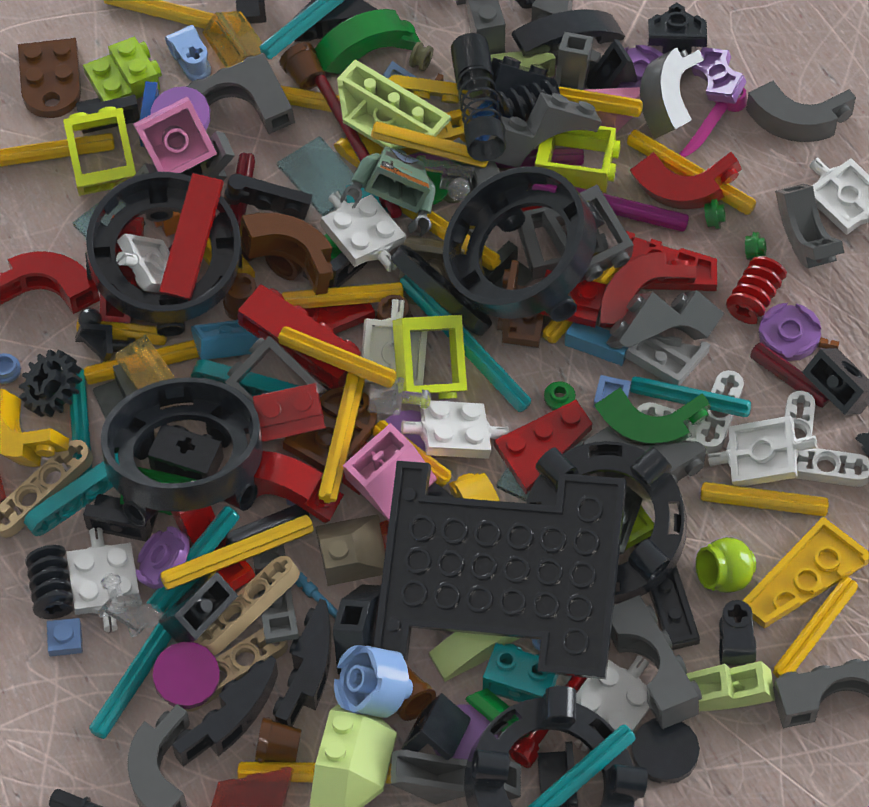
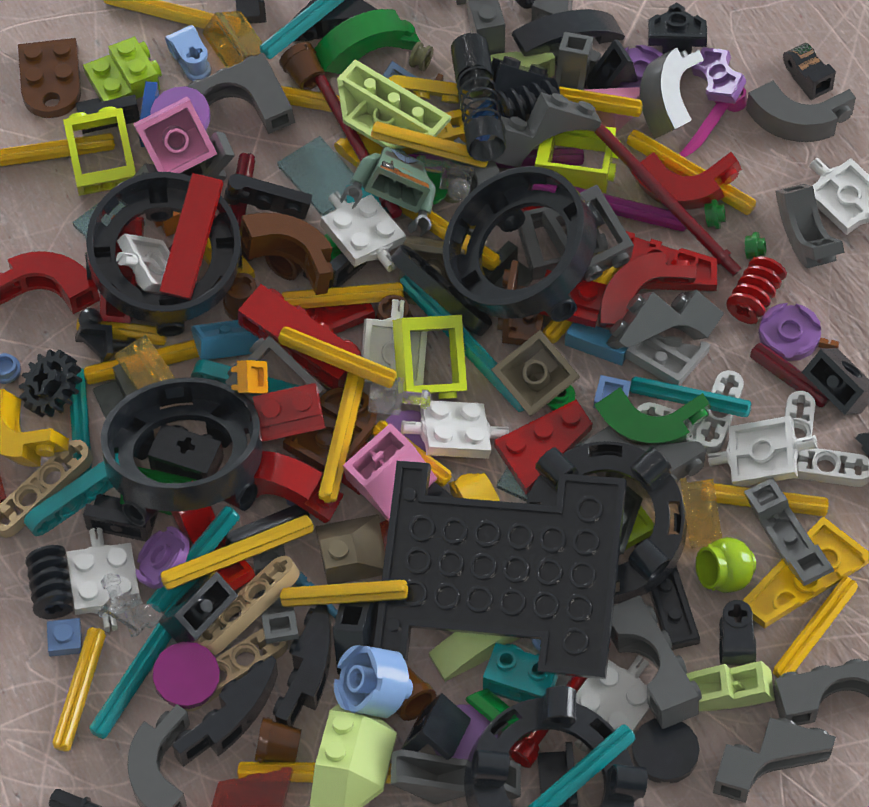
none -> yellow axle [52,627,106,752]
none -> light orange tile [231,360,268,394]
none -> yellow axle [280,580,408,607]
none -> dark tan slope [491,330,580,417]
none -> dark red bar [594,124,742,277]
none -> clear yellow panel [680,478,722,549]
none -> dark grey arch [713,717,836,803]
none -> dark grey slope [744,477,834,586]
none -> black leg [783,43,836,100]

